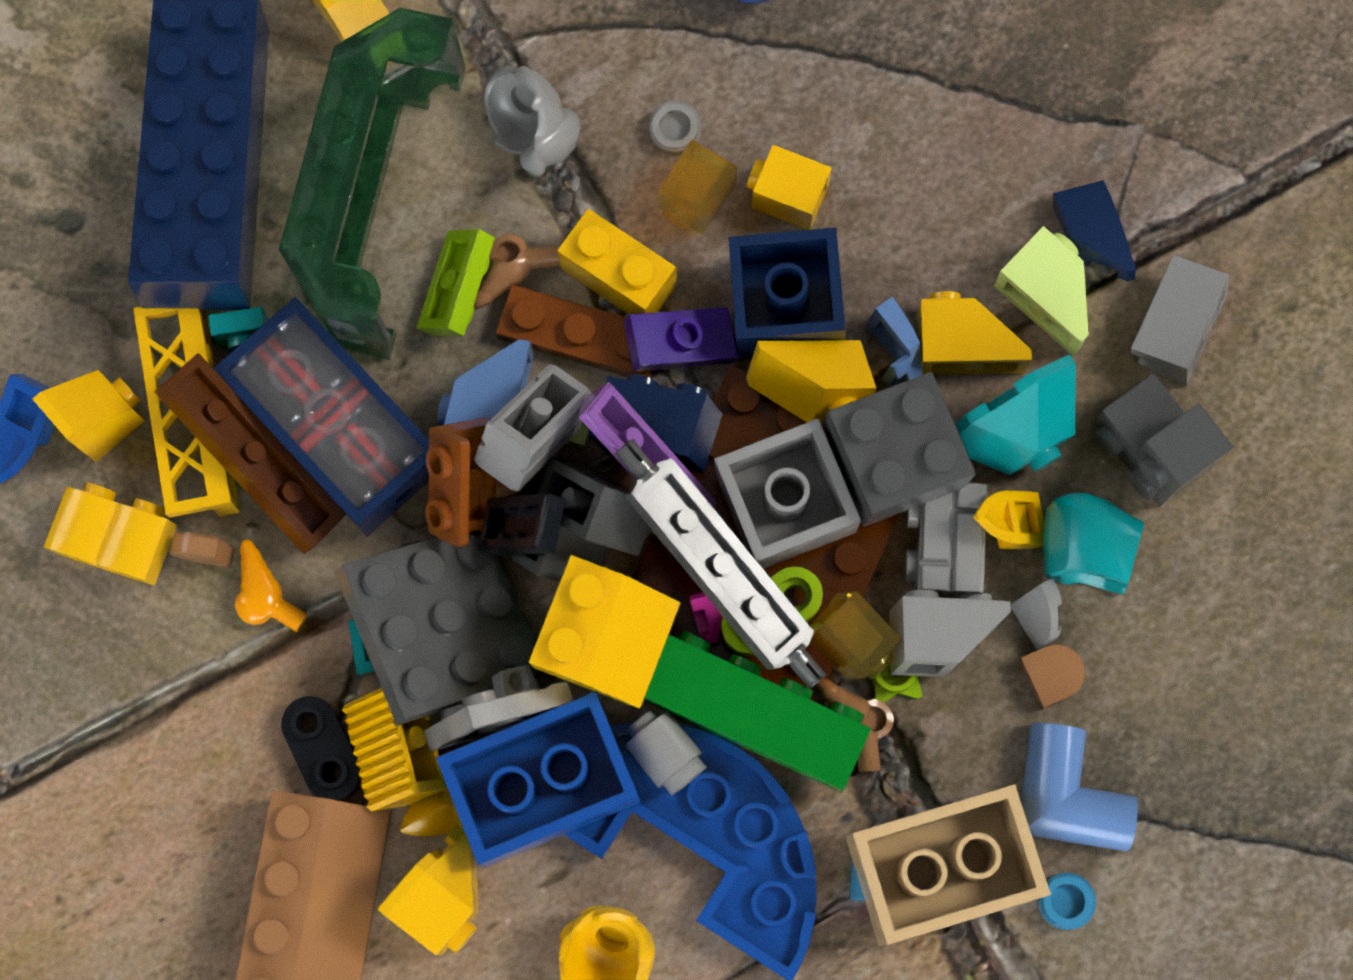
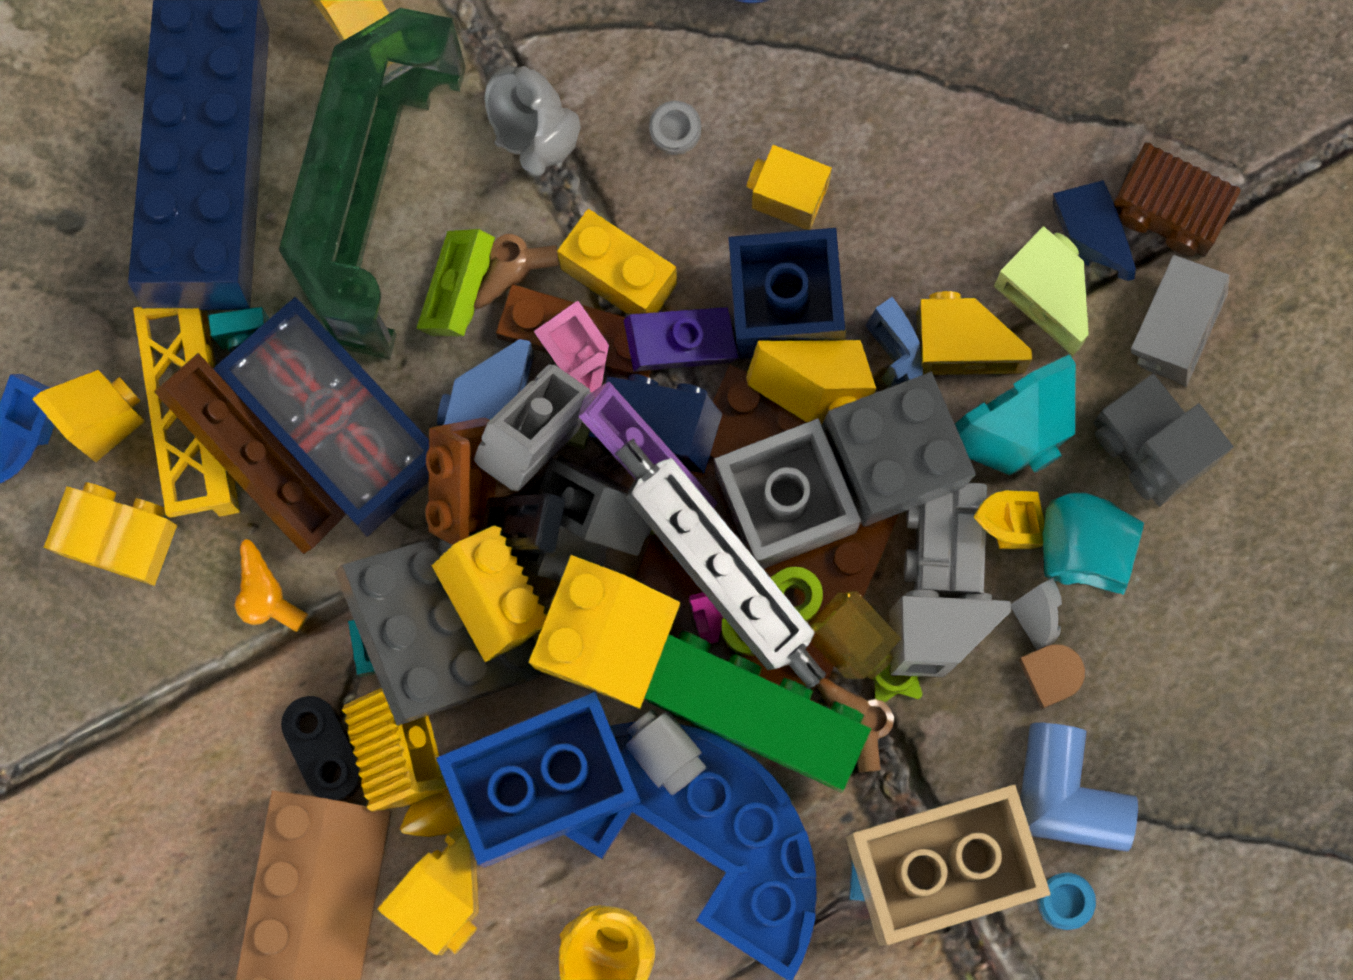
medium nougat tile [170,532,234,568] -> none
light grey hinge [424,665,573,752] -> none
clear yellow brick [658,140,737,234] -> none
none -> yellow brick [431,526,547,662]
none -> bright pink slope [534,300,609,392]
none -> reddish brown brick [1113,143,1241,257]

